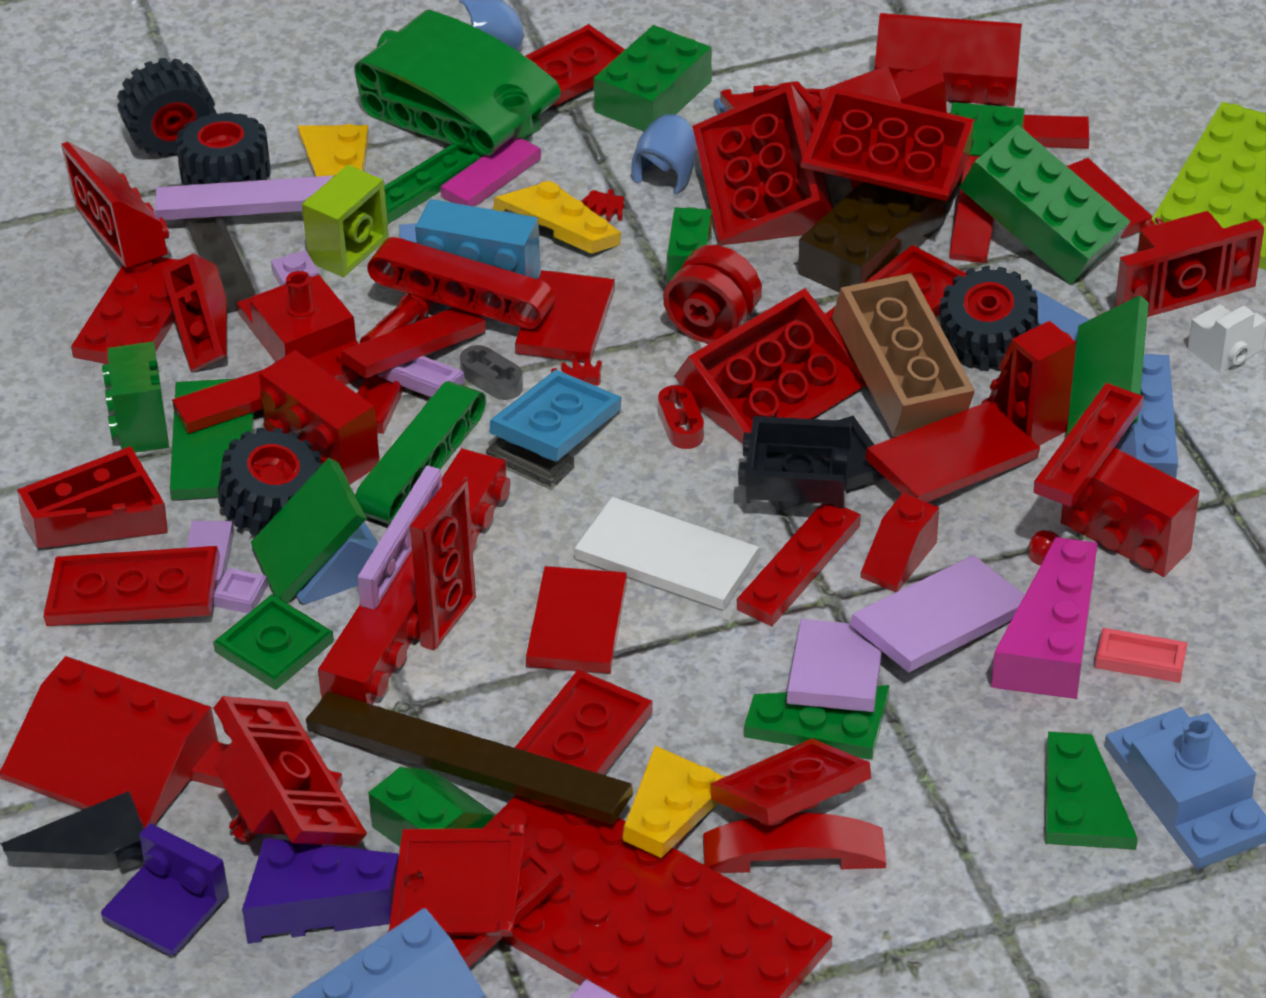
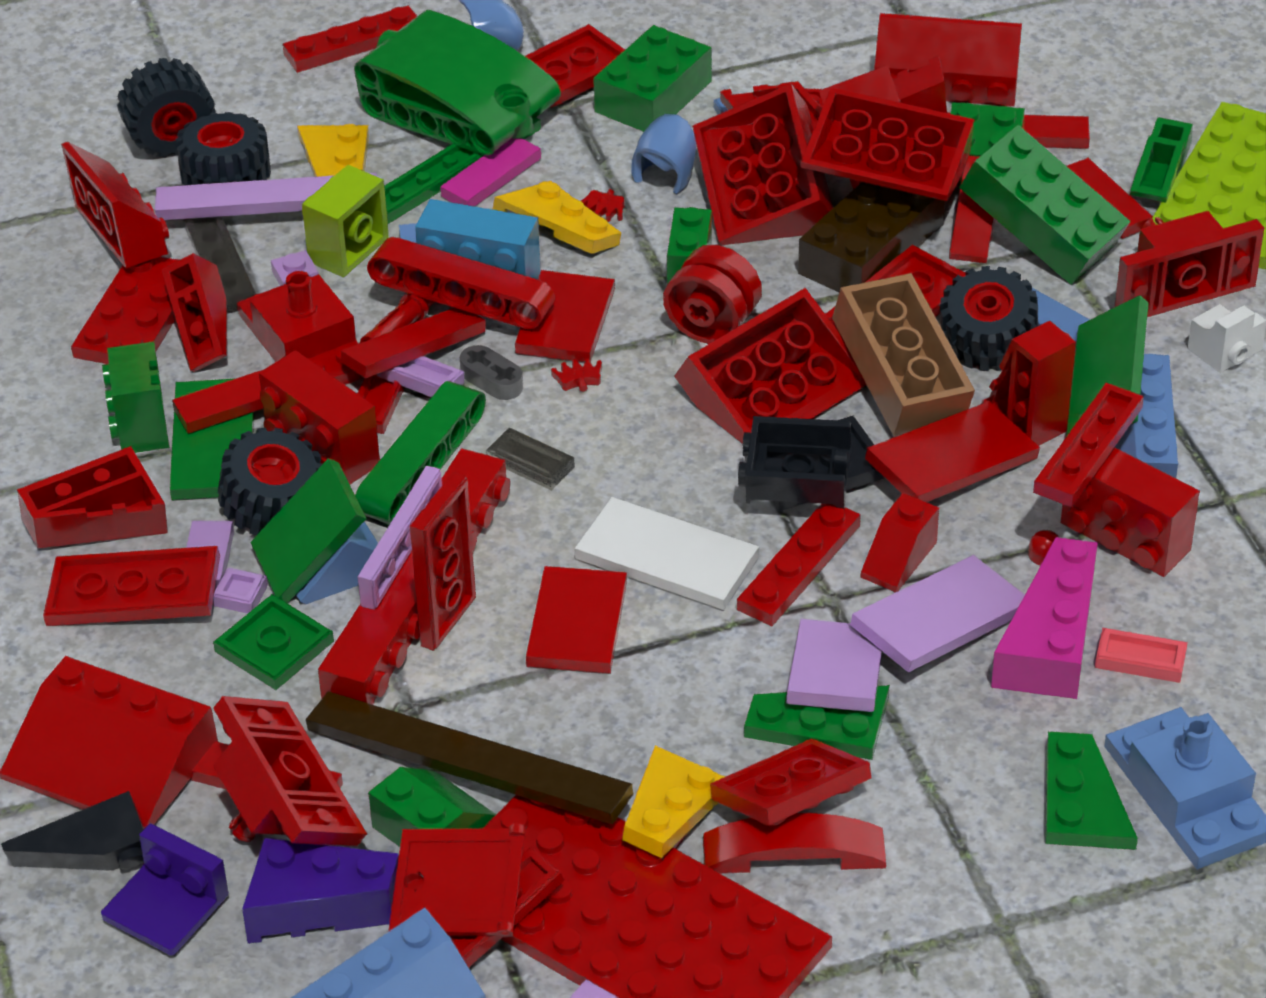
dark azure plate [489,370,622,461] -> none
red plate [514,669,653,775] -> none
red beam [658,385,704,449] -> none
none -> red plate [282,5,417,73]
none -> green slope [1130,117,1193,202]

